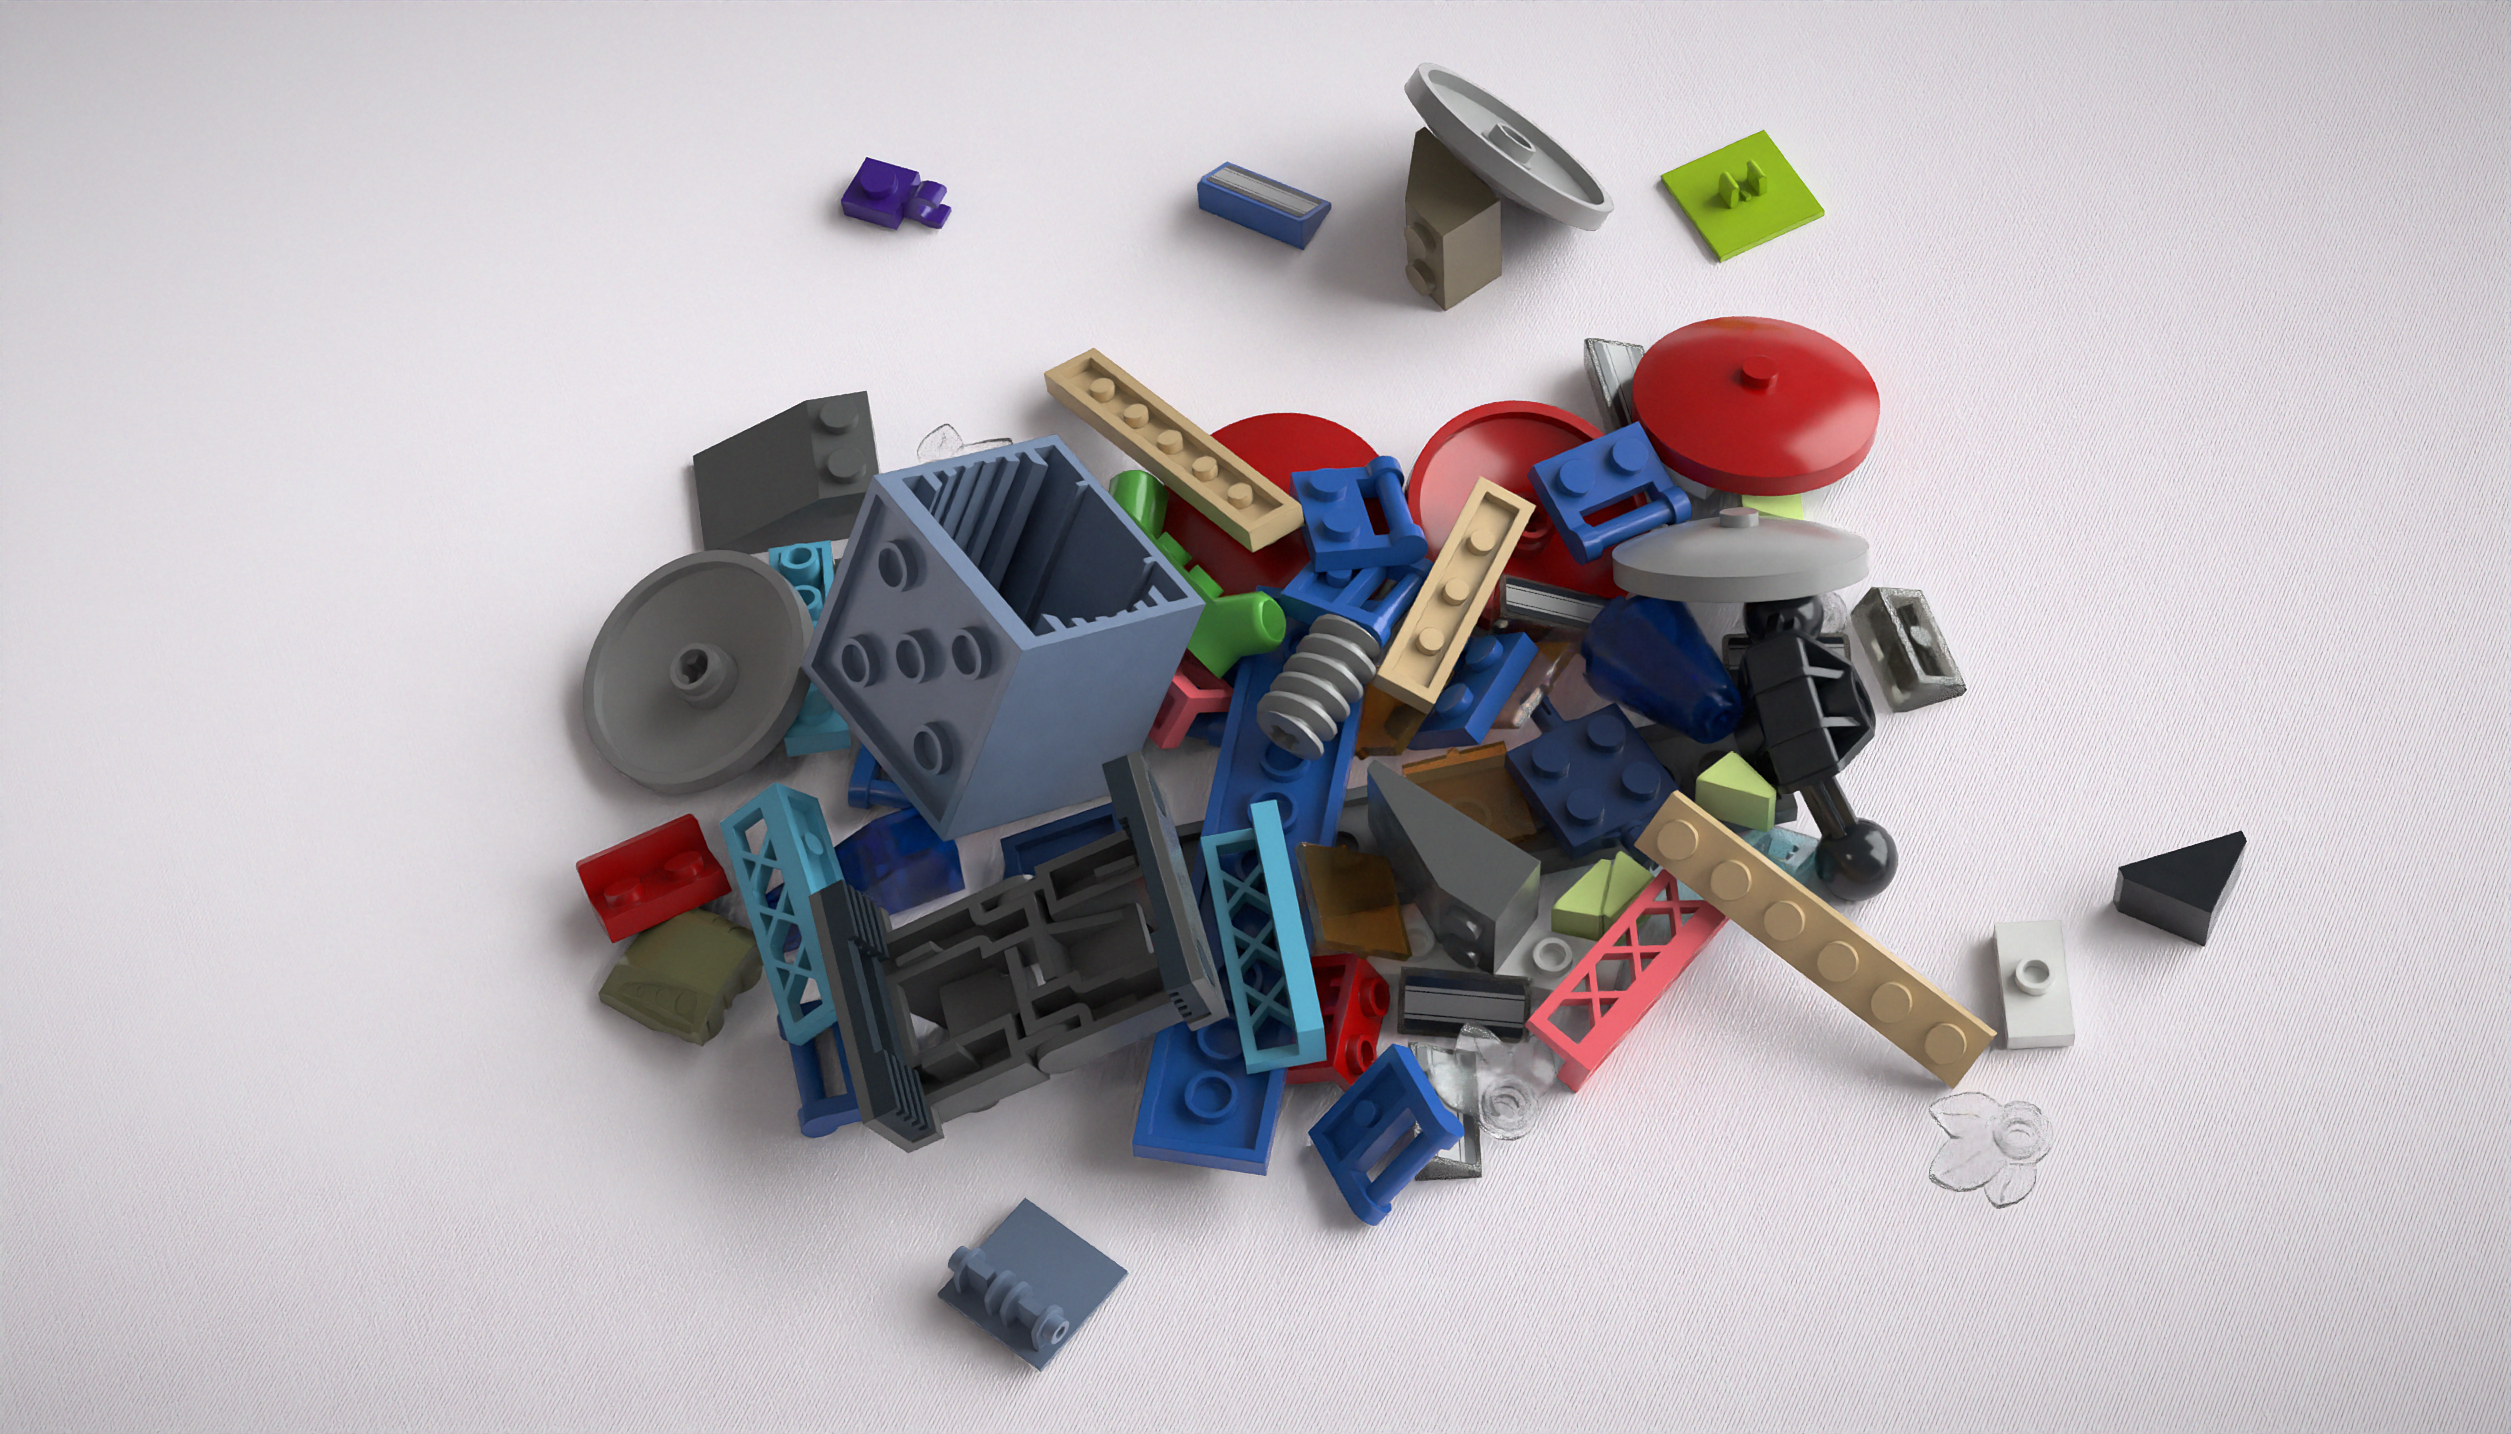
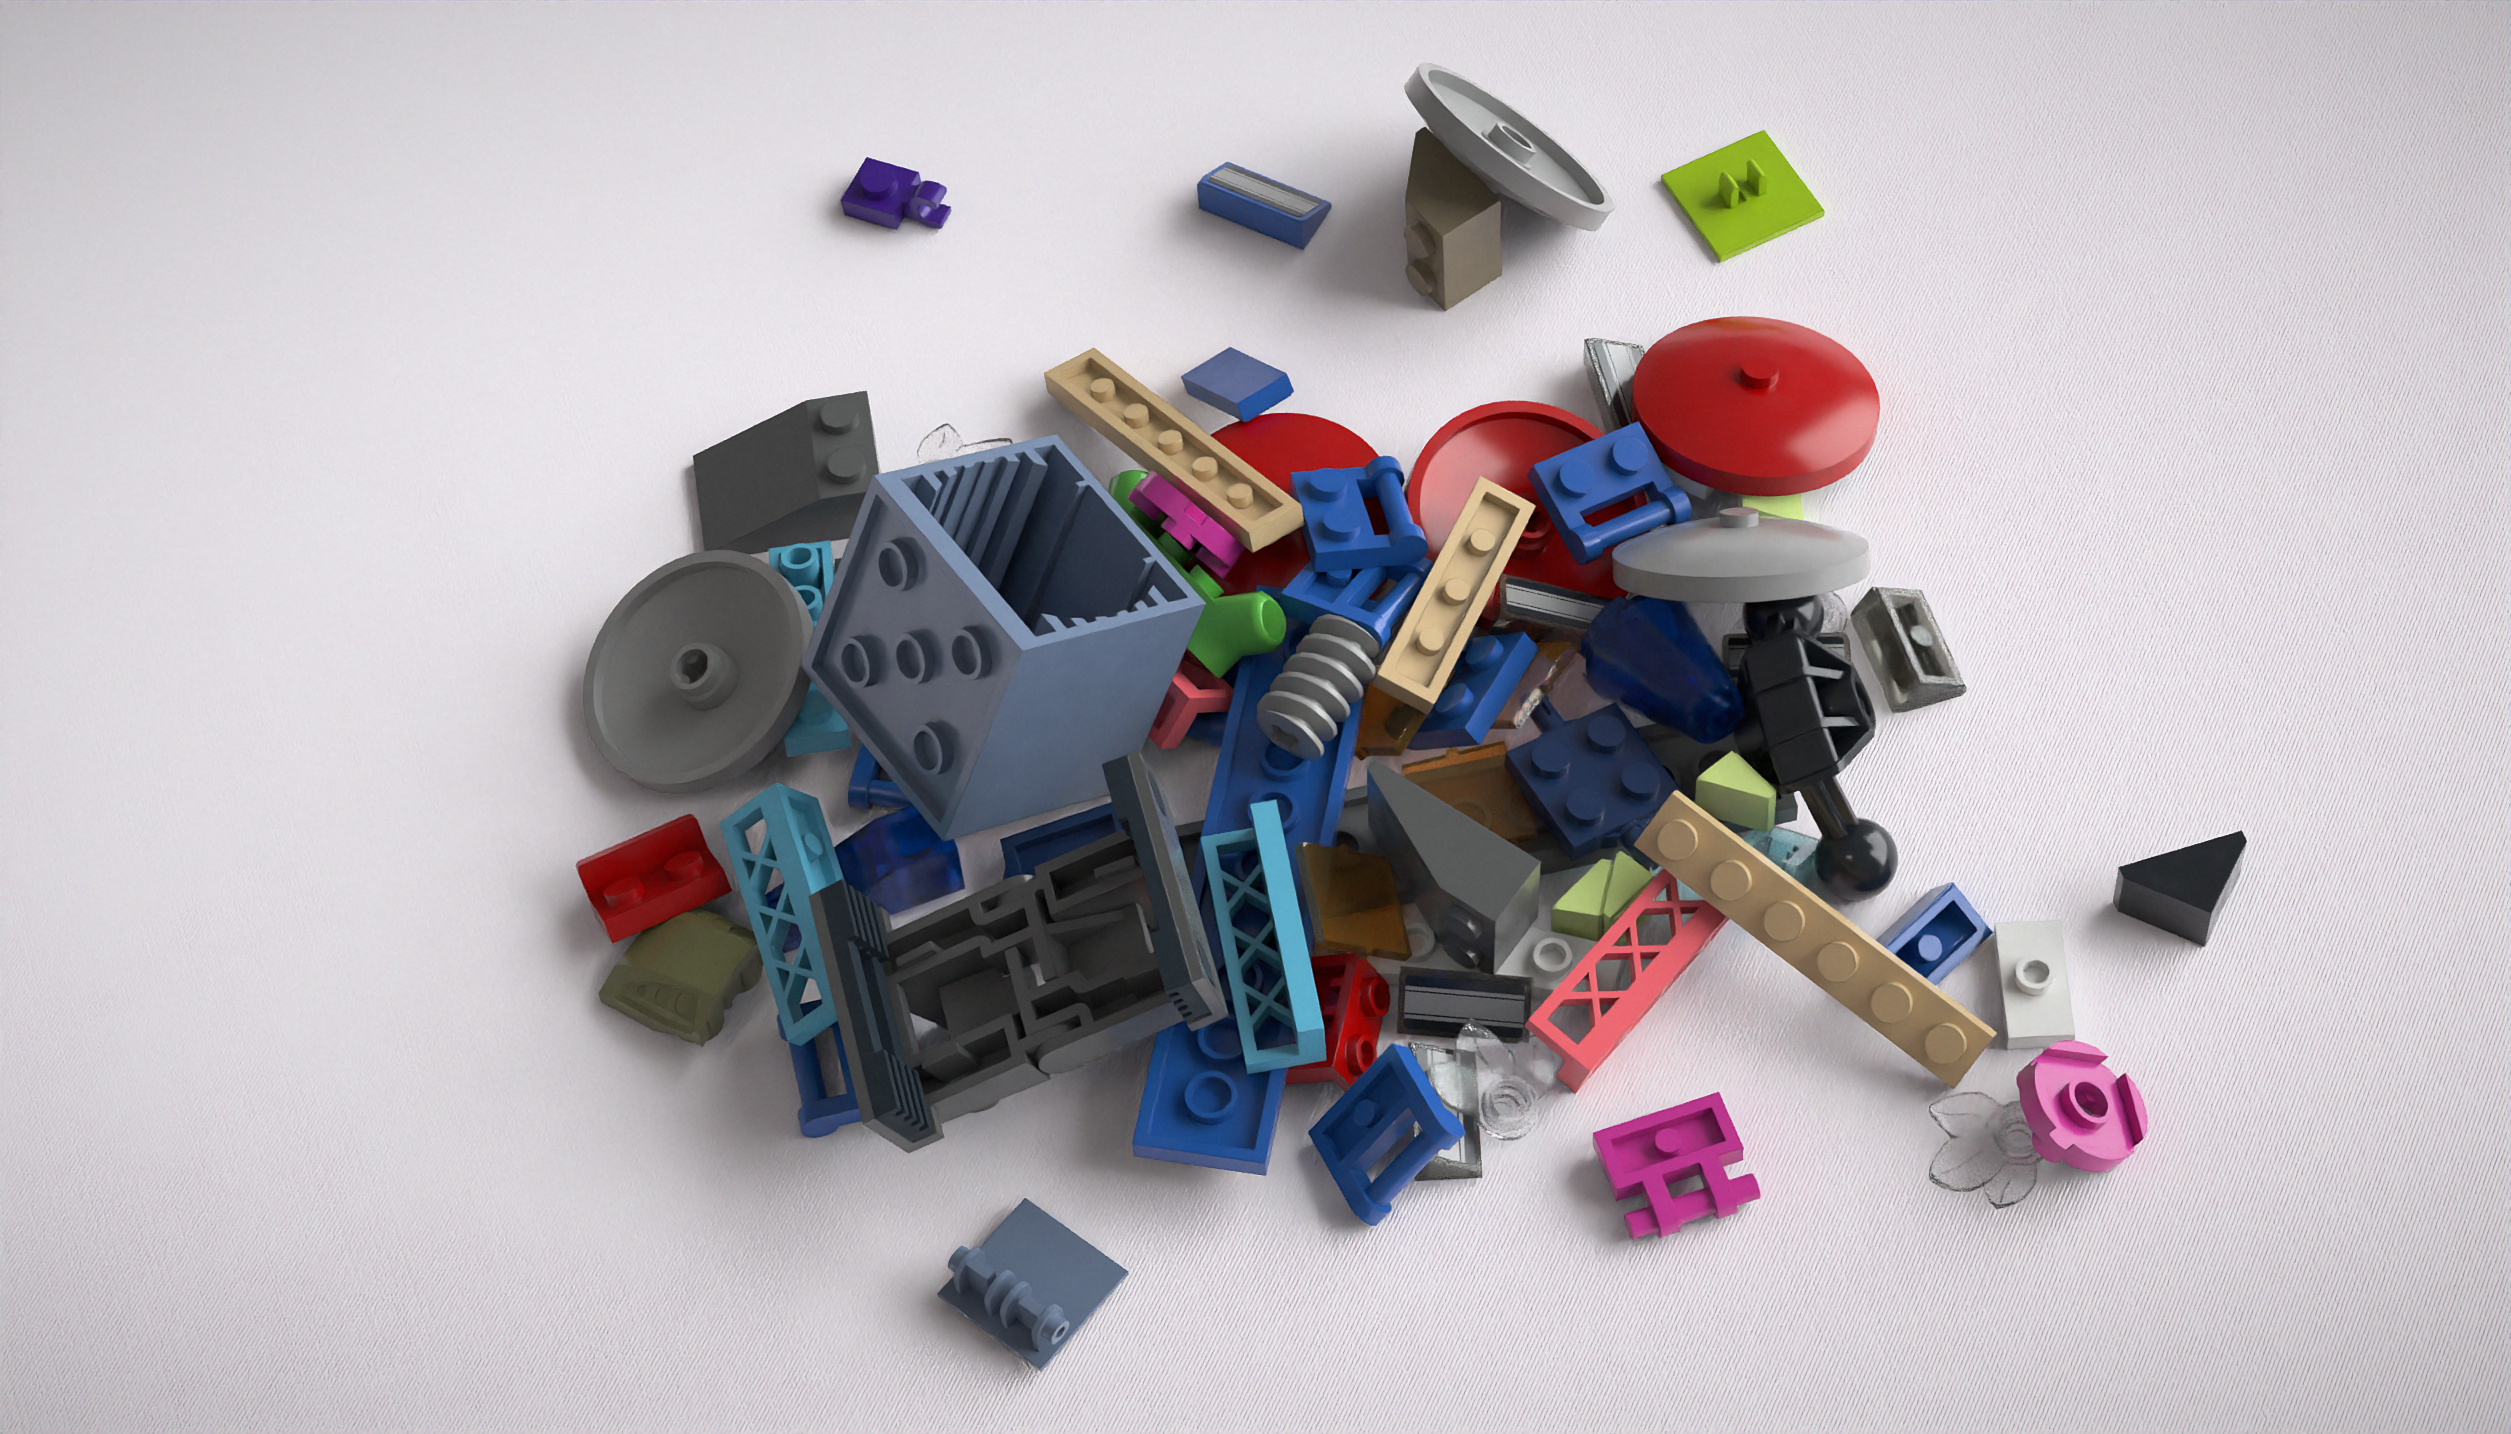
none -> dark pink plate [1126,470,1246,579]
none -> blue tile [1180,347,1294,422]
none -> dark pink plate [1593,1092,1761,1240]
none -> slope [1876,882,1993,986]
none -> dark pink plate [2016,1040,2148,1173]

